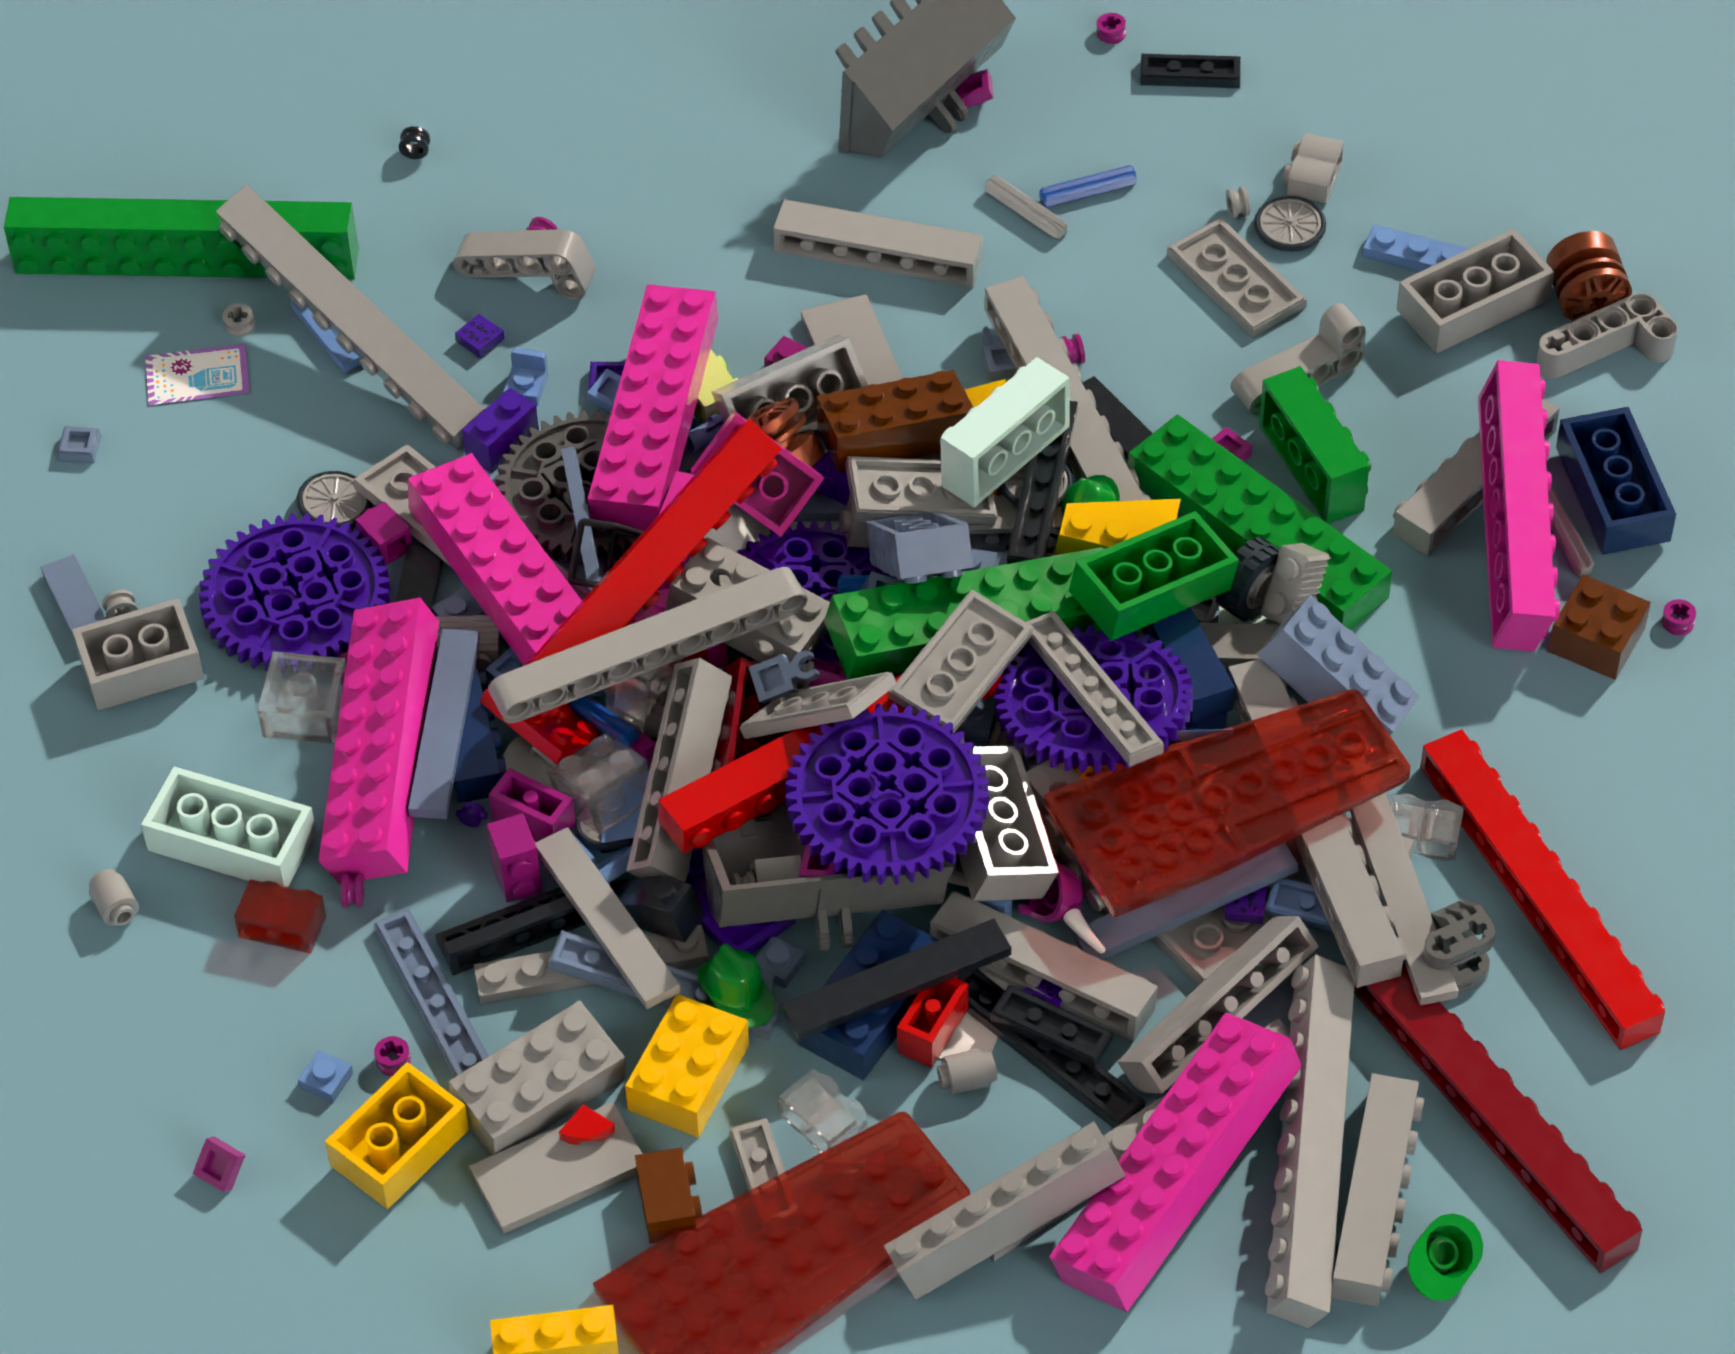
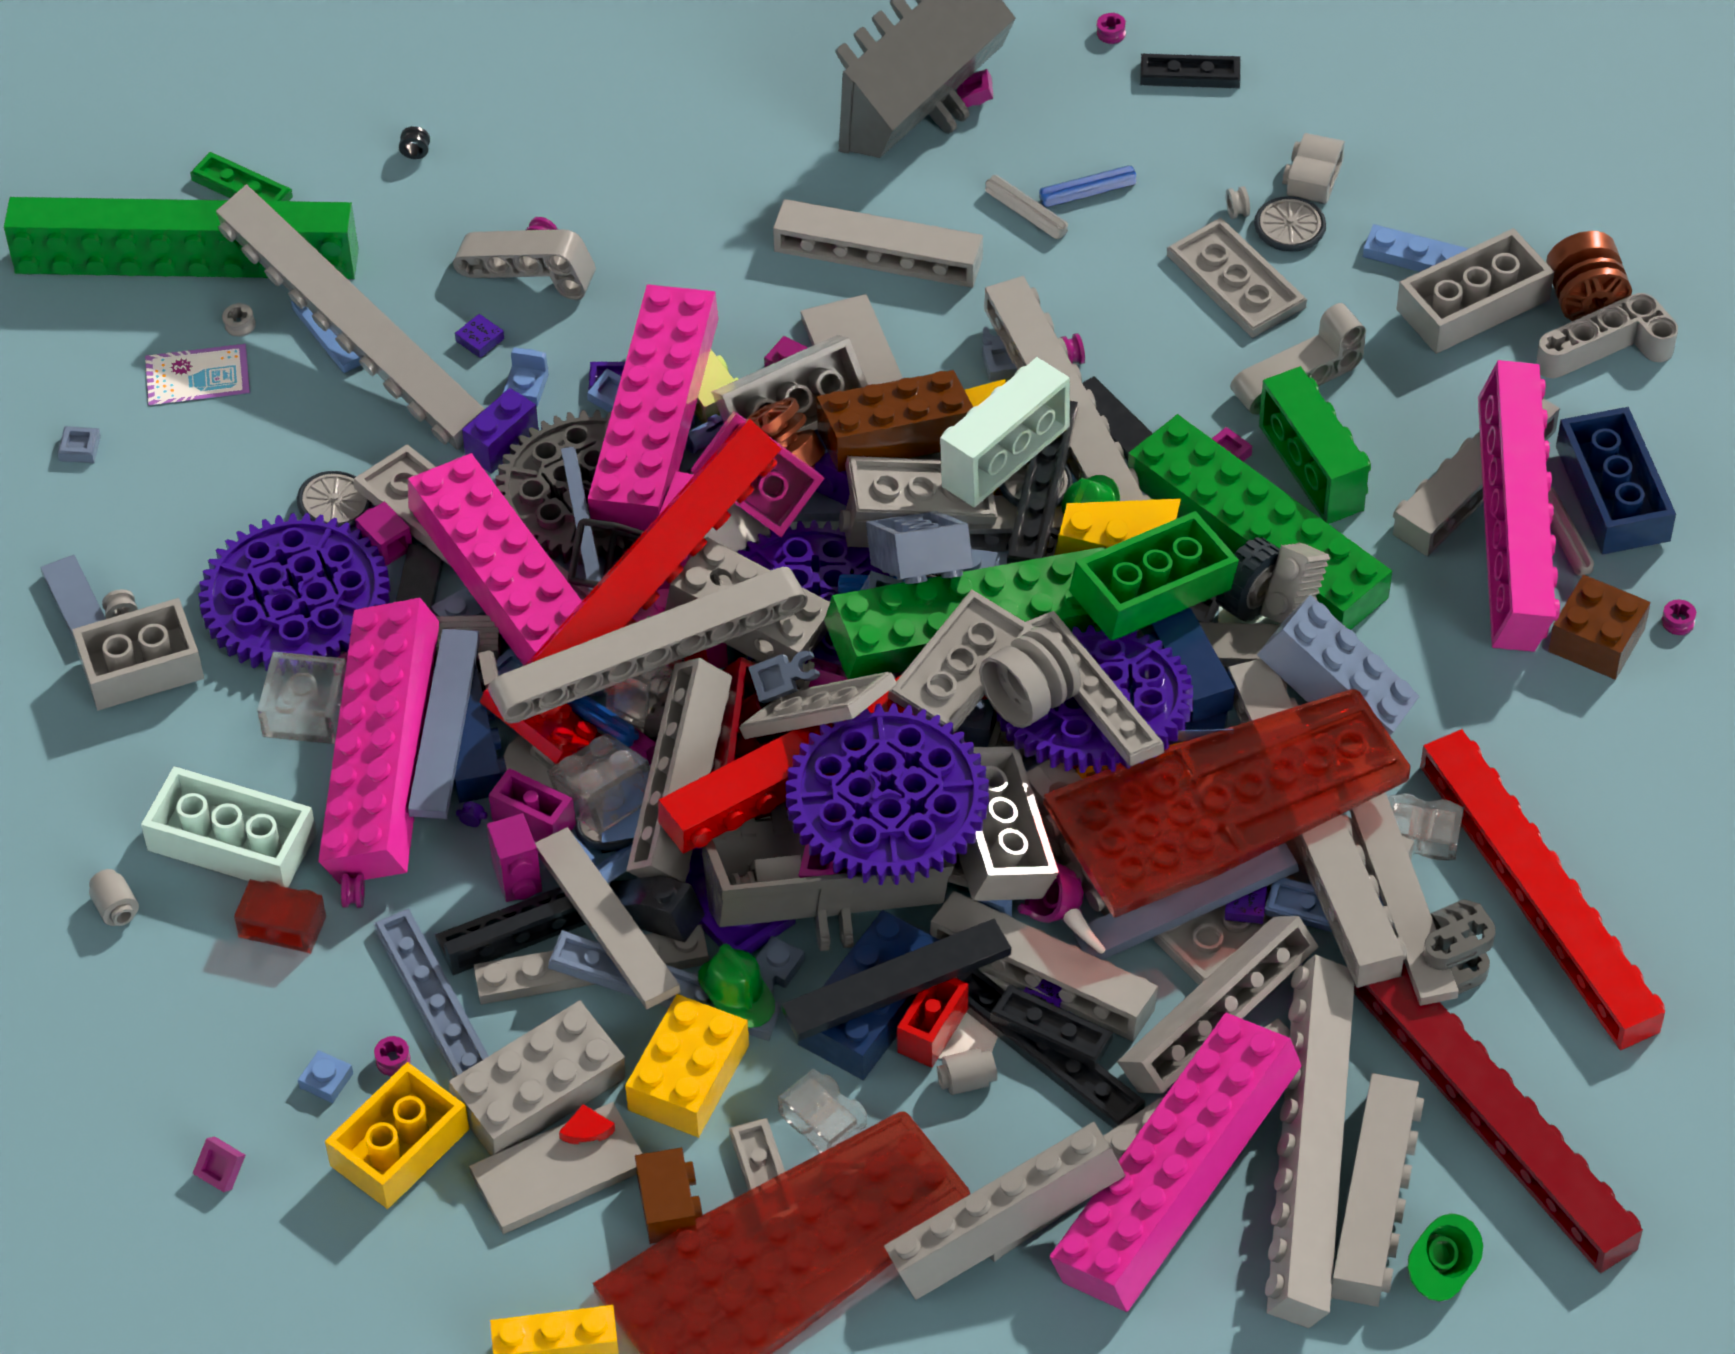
none -> green tile [190,152,293,201]
none -> light grey tile [478,650,499,689]
none -> light grey wheel [979,626,1081,728]

